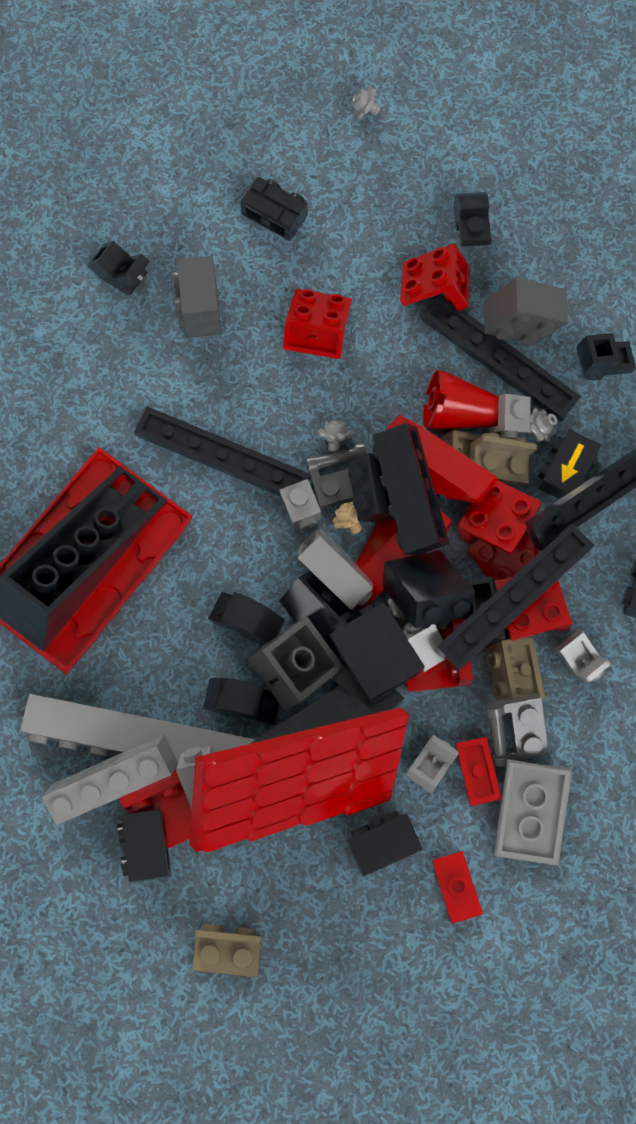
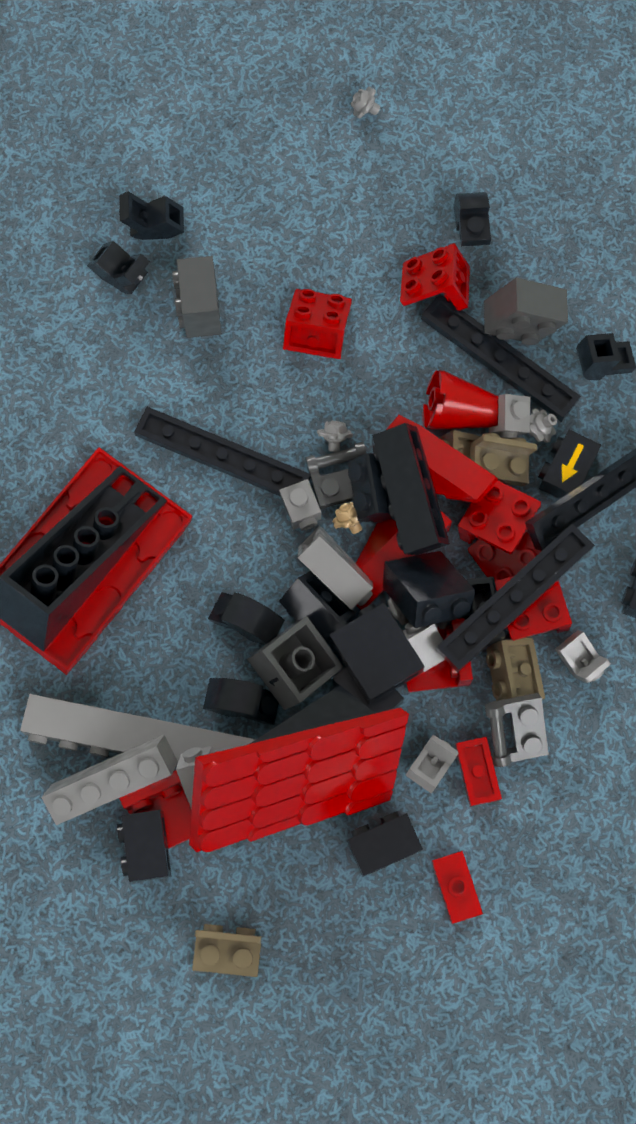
black brick [240,177,308,241] -> none
light grey tile [494,759,572,866] -> none
none -> black brick [119,191,184,240]

